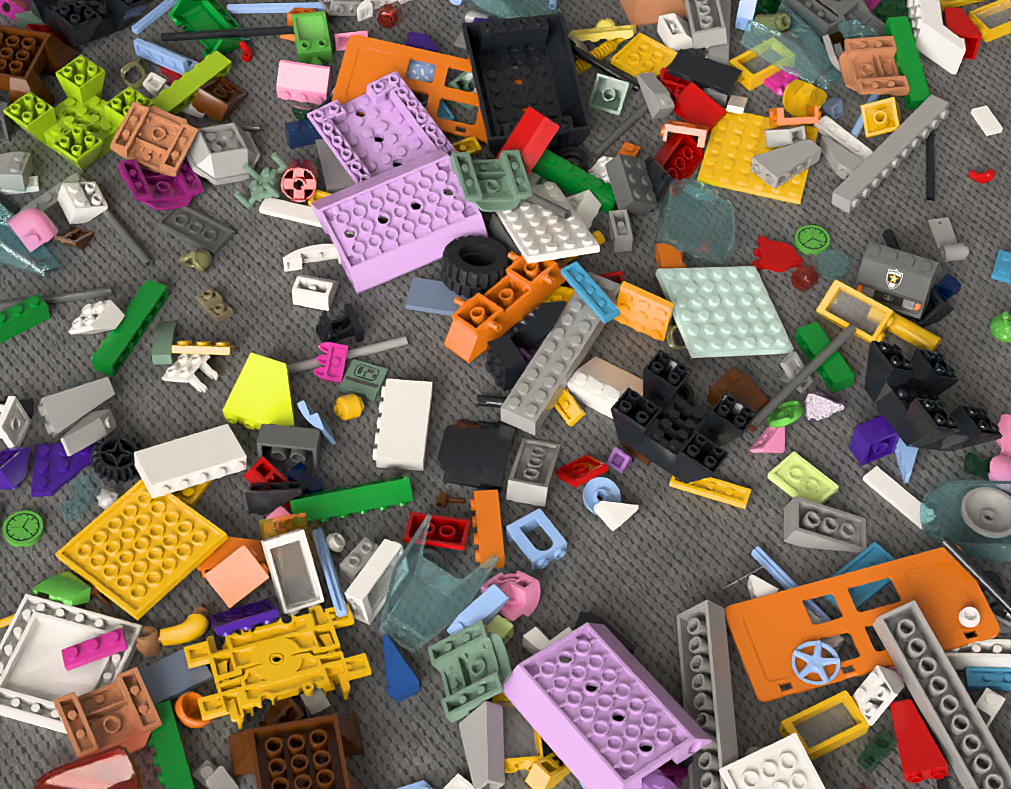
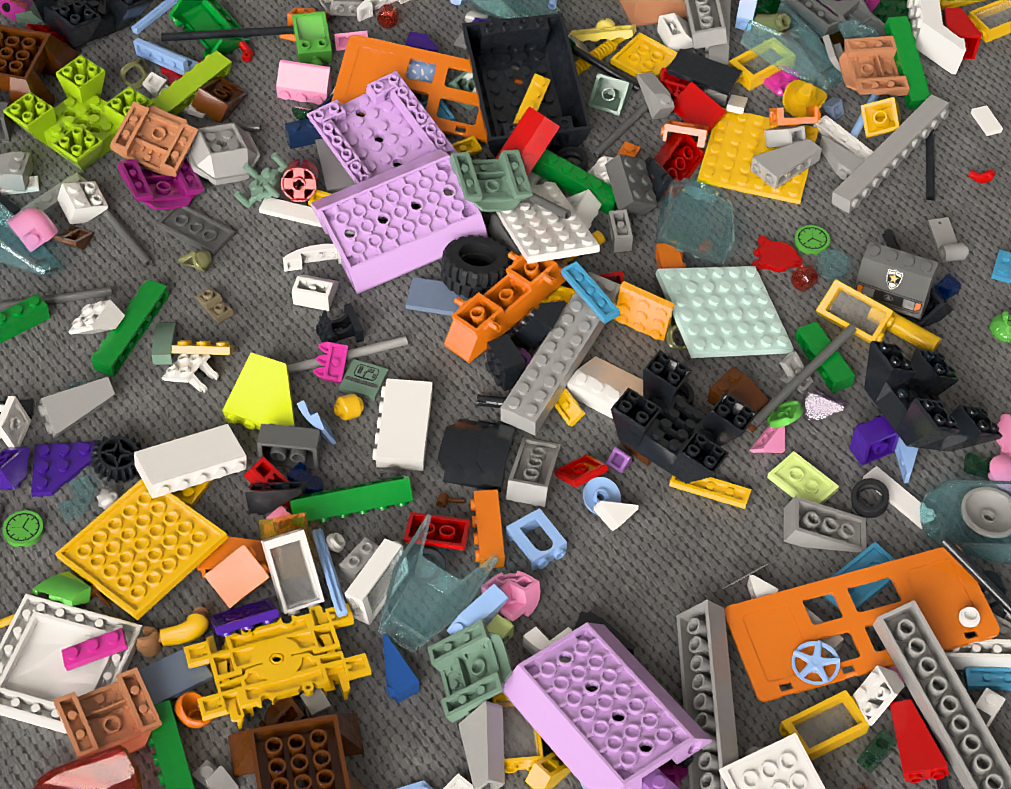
light grey slope [60,409,117,456] -> none
light blue axle [227,2,325,14] -> none
light blue axle [751,546,832,622] -> none
none -> yellow plate [513,74,551,124]
none -> black tyre [851,478,889,518]

